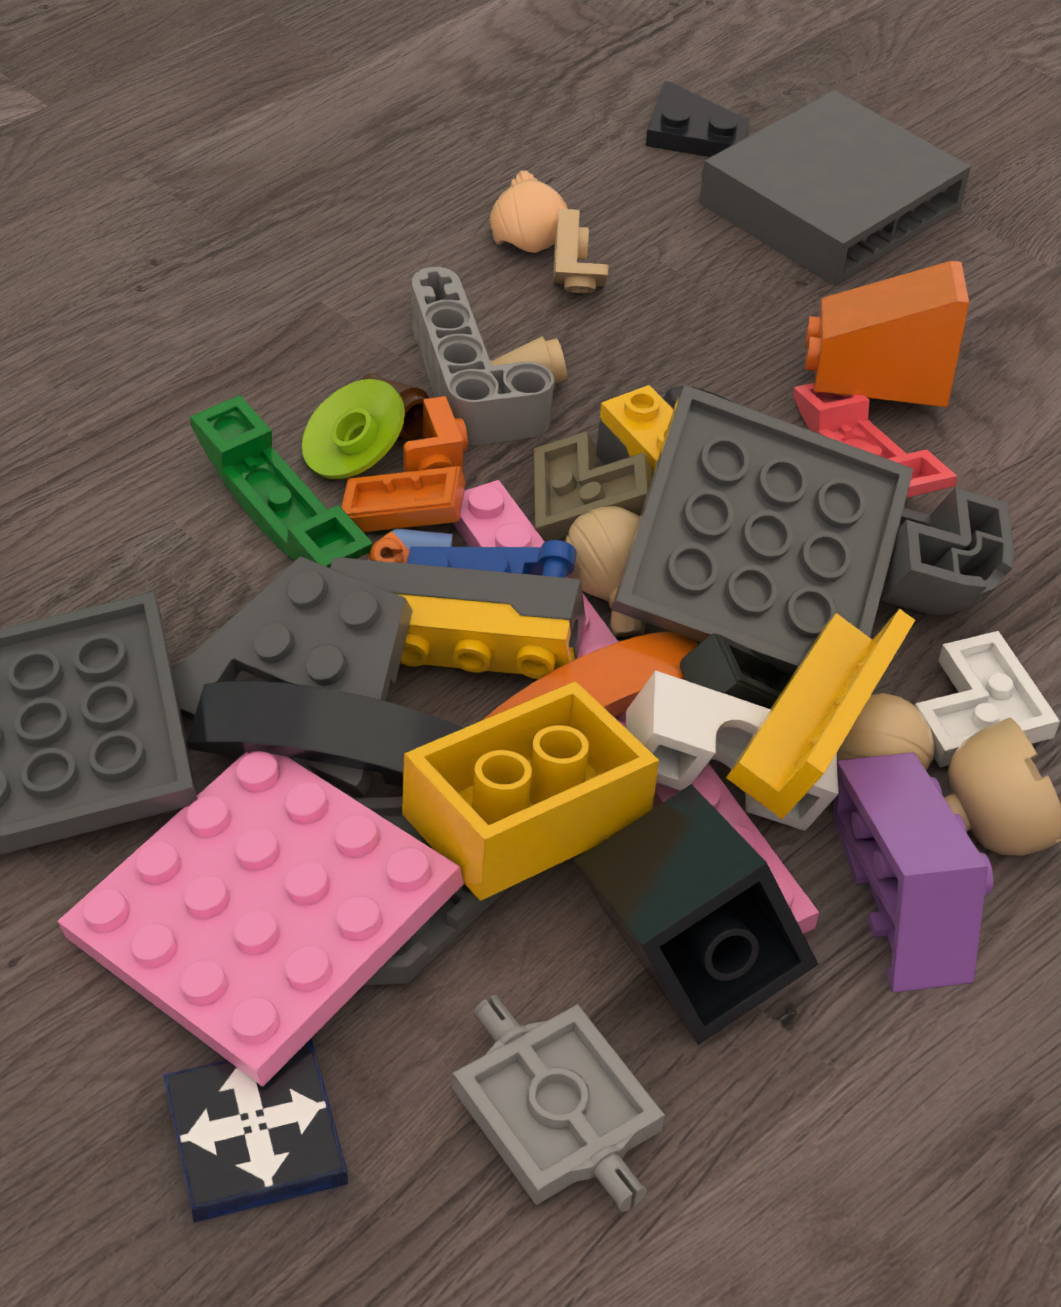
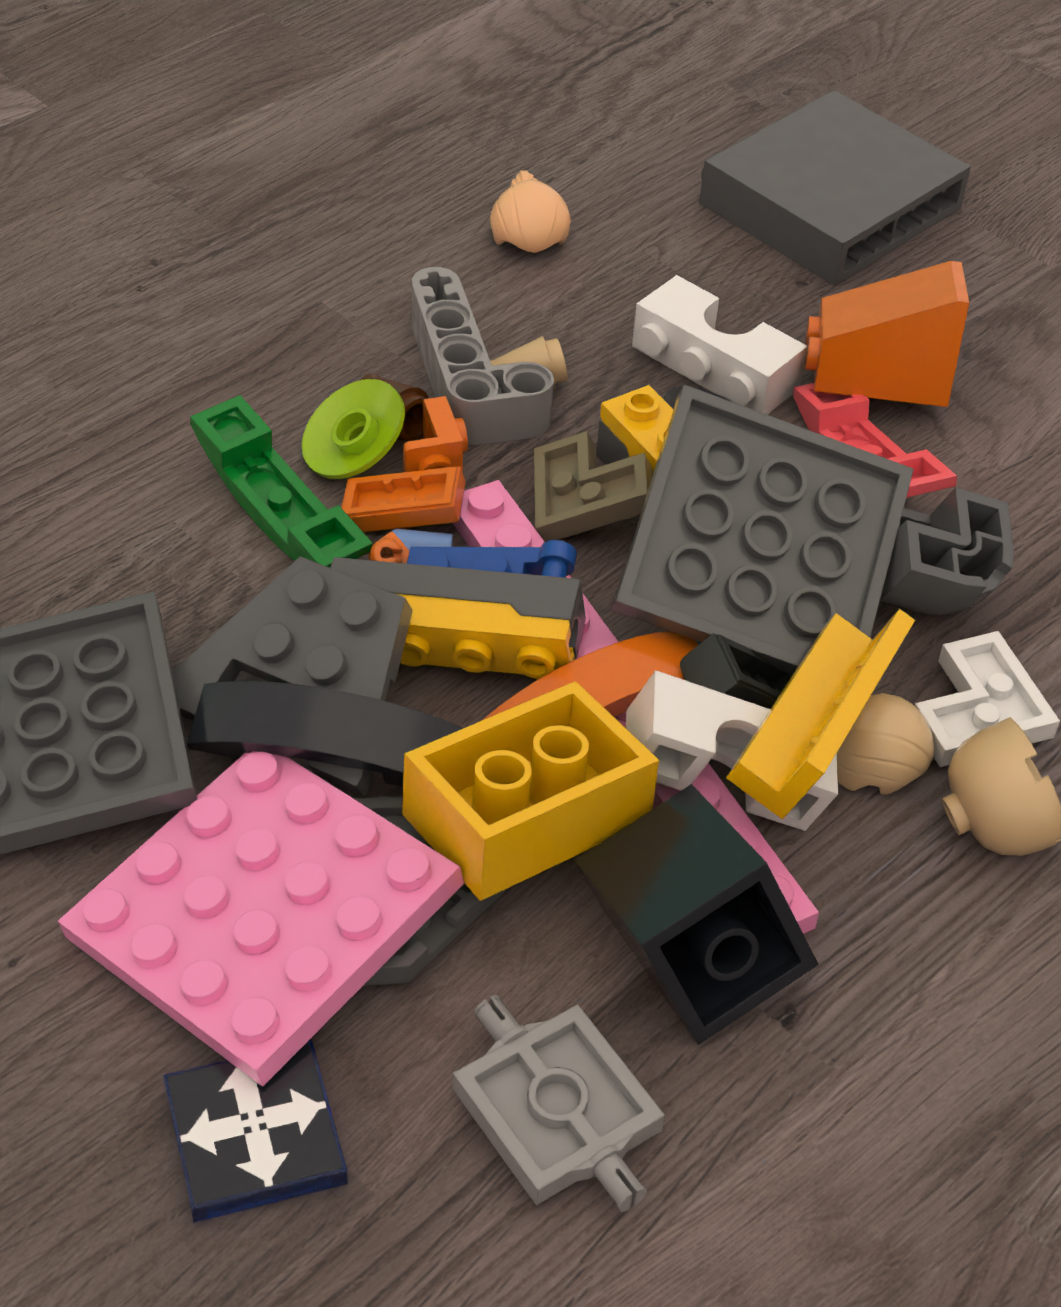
tan bracket [553,209,609,293] -> none
tan hair [565,506,645,637] -> none
black wing [646,81,750,157] -> none
medium lavender wedge [833,752,993,993] -> none
none -> white arch [632,275,808,415]

